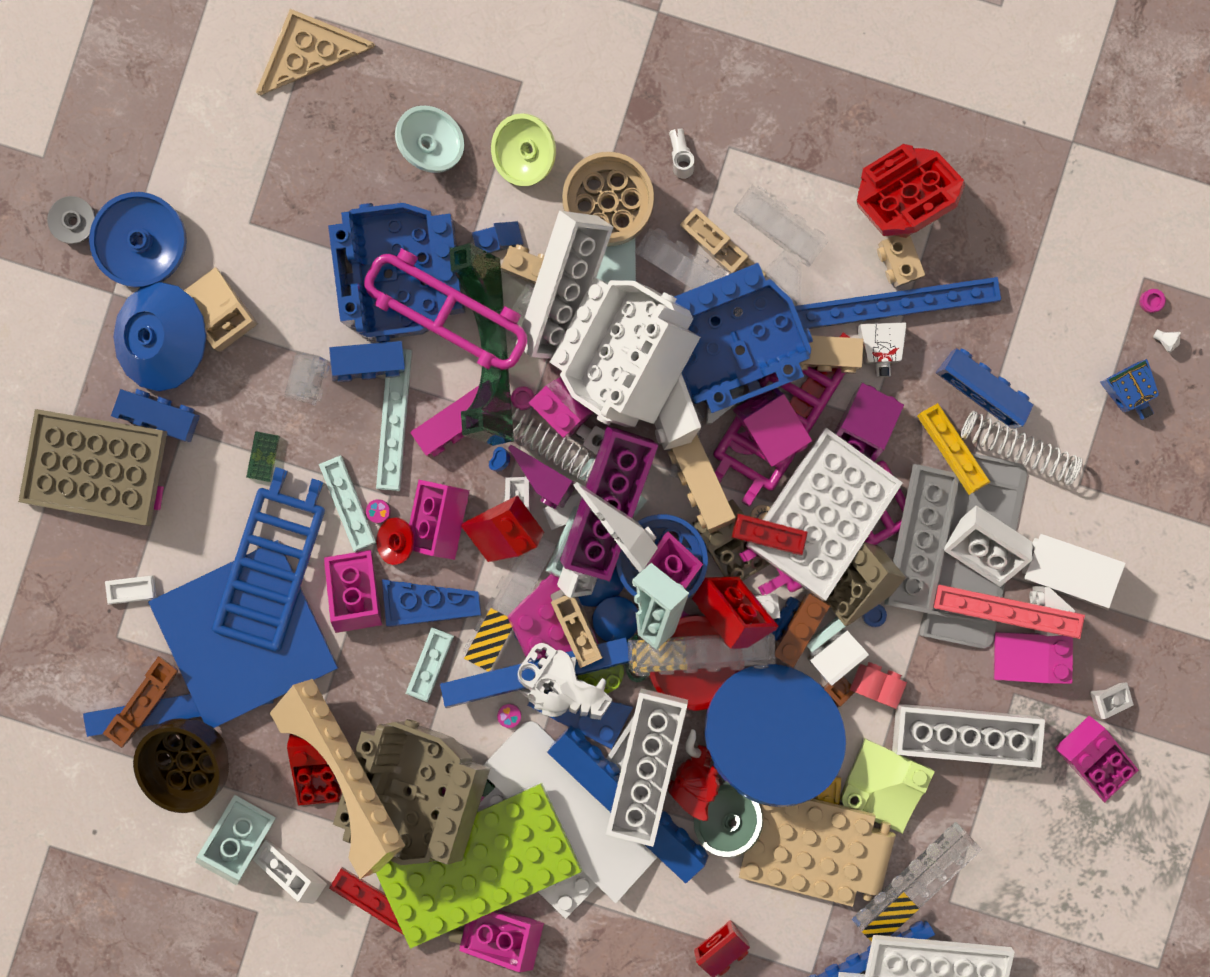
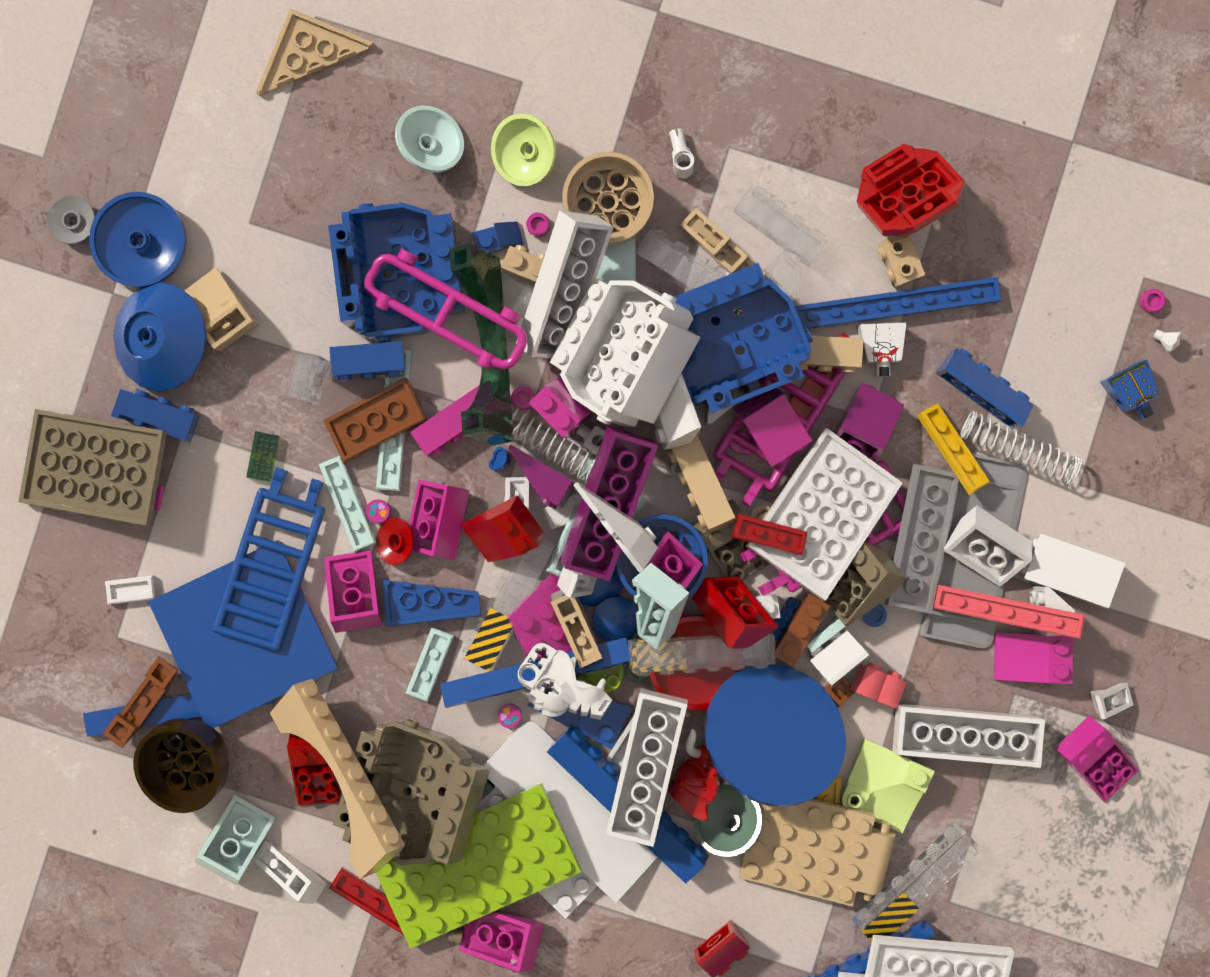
none -> dark orange tile [323,377,428,463]
none -> dark pink tile [526,212,550,237]

